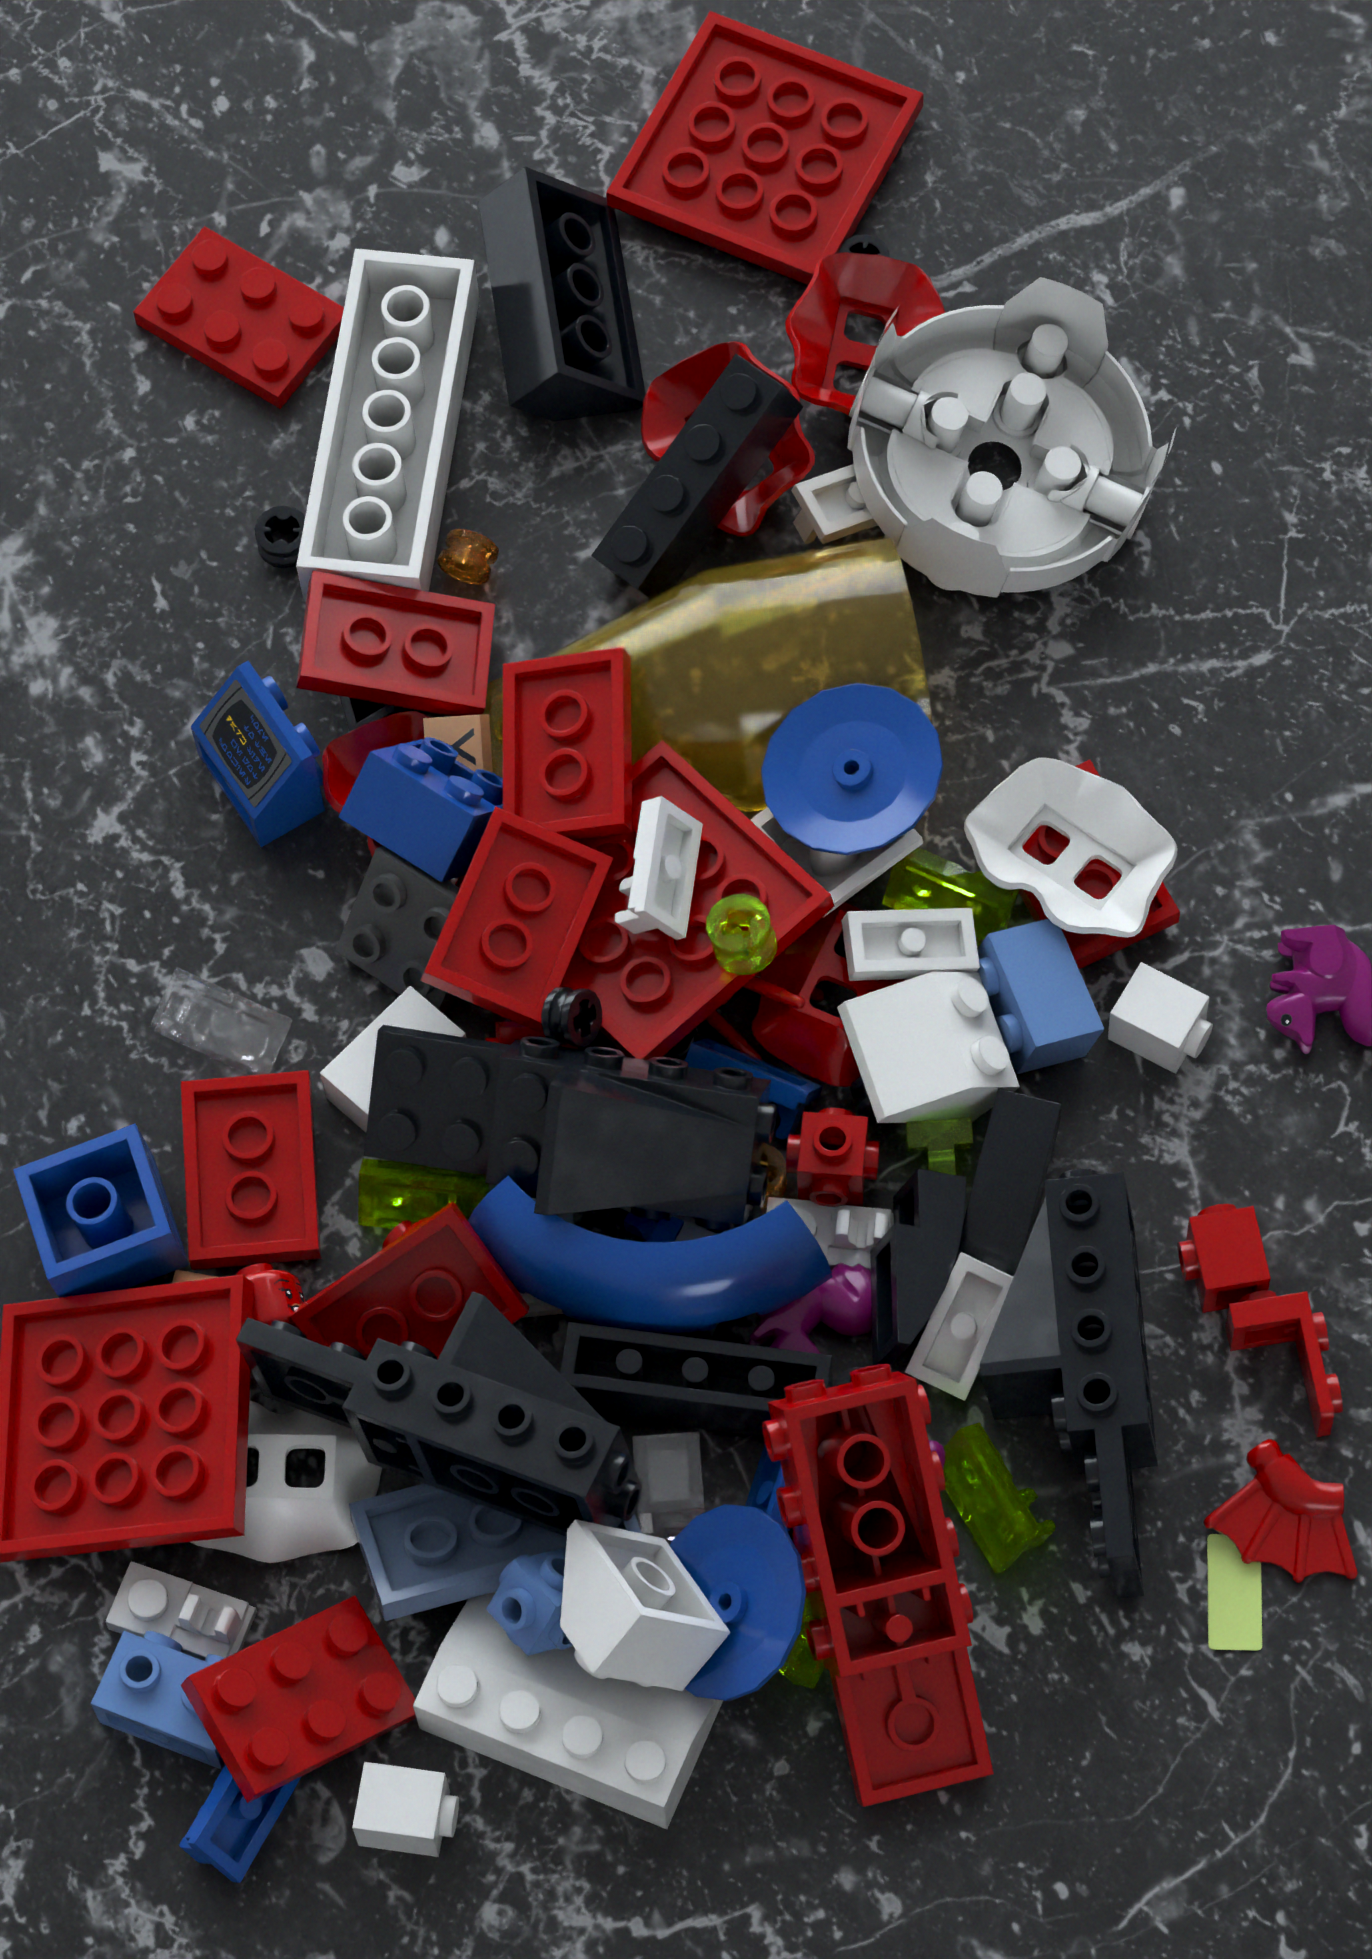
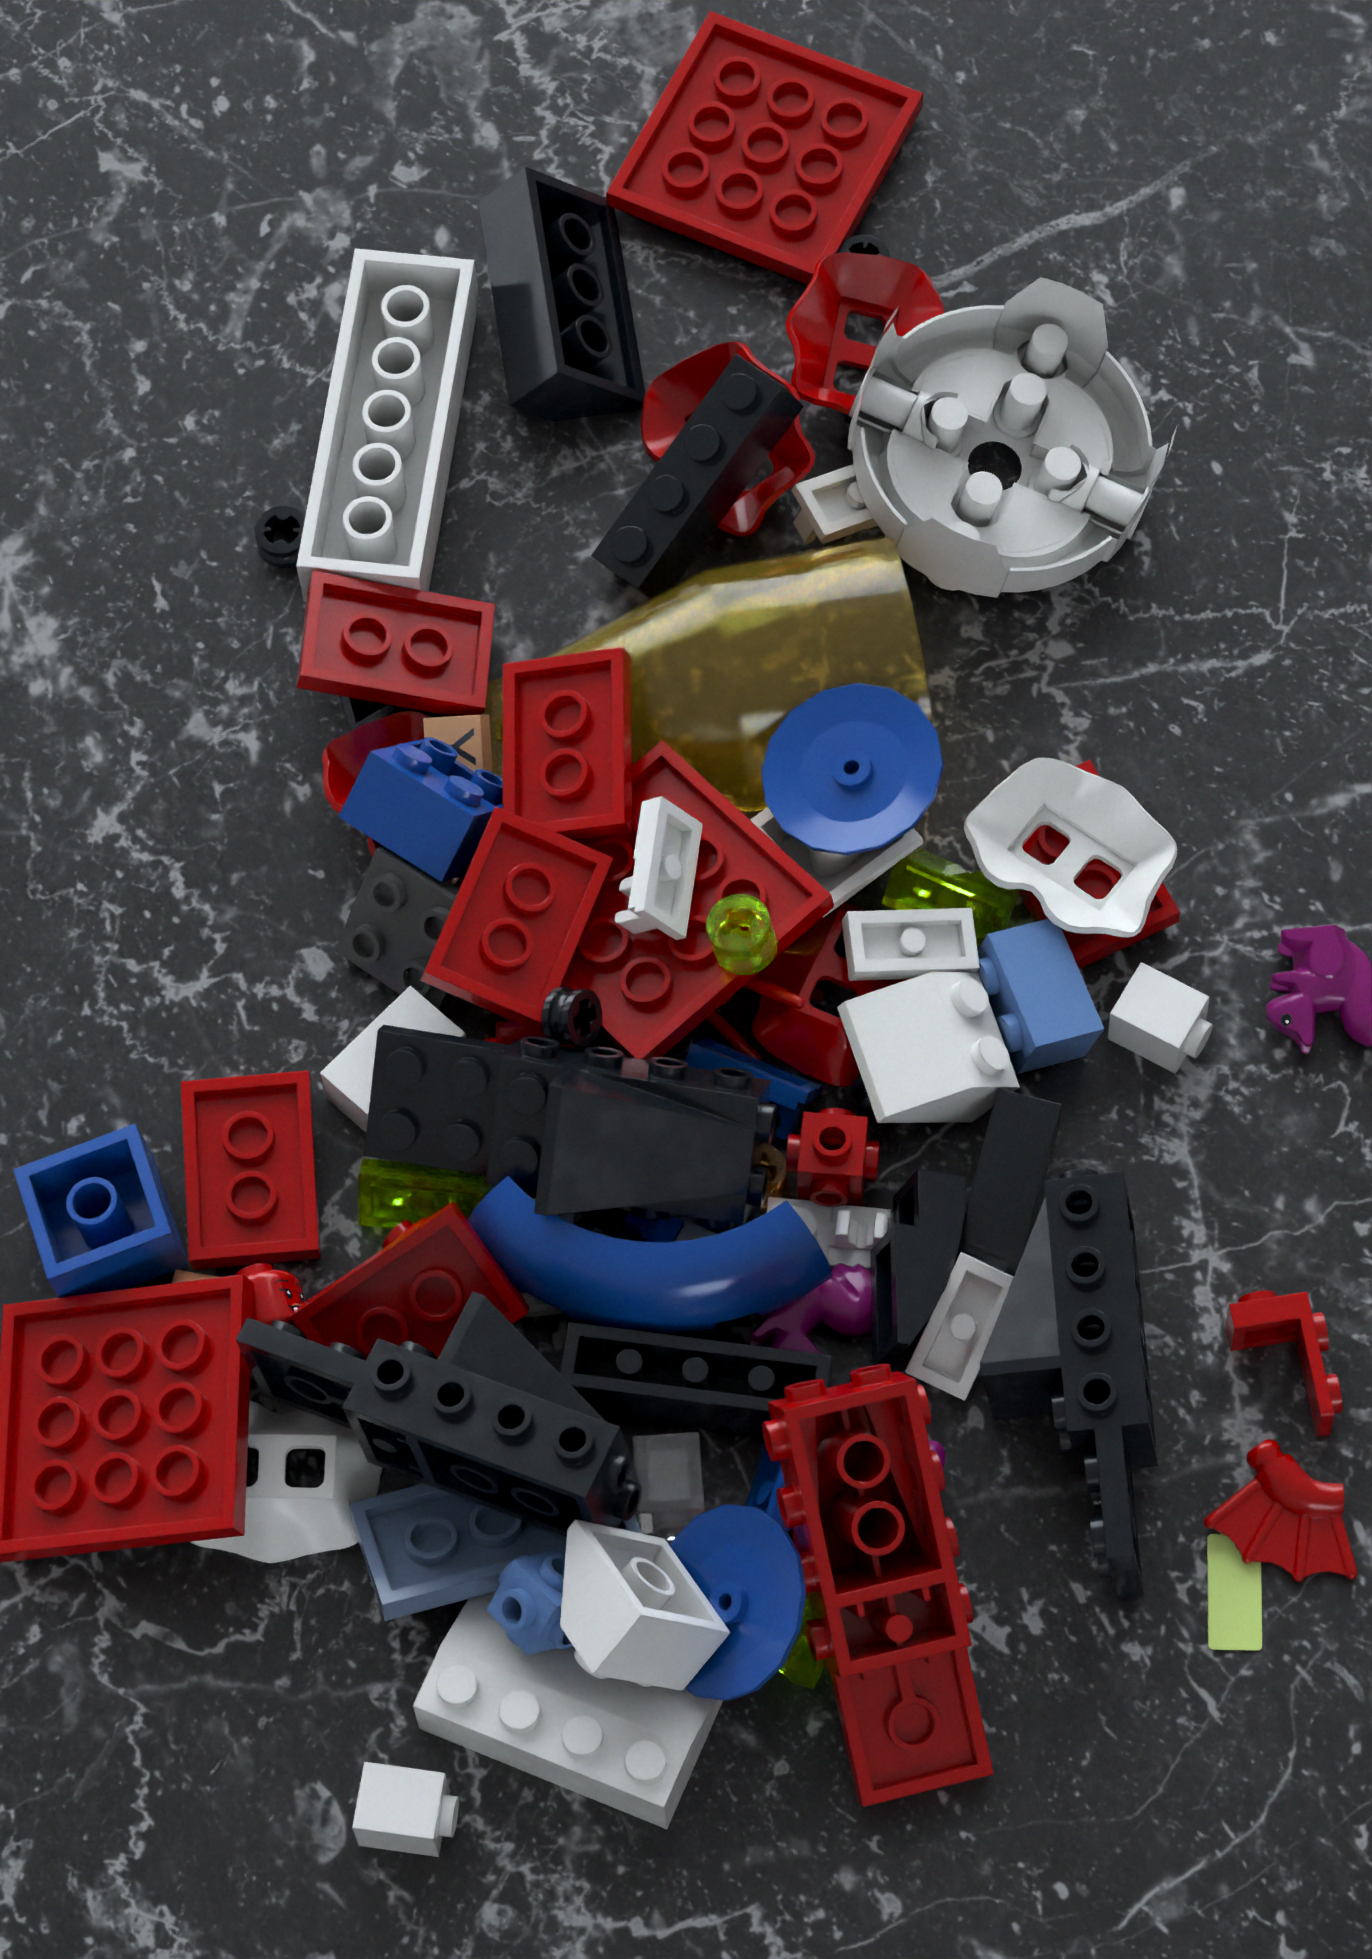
medium blue brick [91,1631,225,1770] -> none
white plate [105,1561,257,1661] -> none
red plate [133,226,344,409] -> none
clear plate [150,967,293,1075] -> none
blue plate [179,1765,302,1883] -> none
red plate [181,1595,416,1803] -> none
blue slope [191,661,325,847] -> none
clear orange bush [437,529,499,585] -> none
clear neon green tile [905,1117,973,1175] -> none
clear neon green plate [943,1422,1056,1574] -> none
red brick [1177,1204,1271,1313] -> none

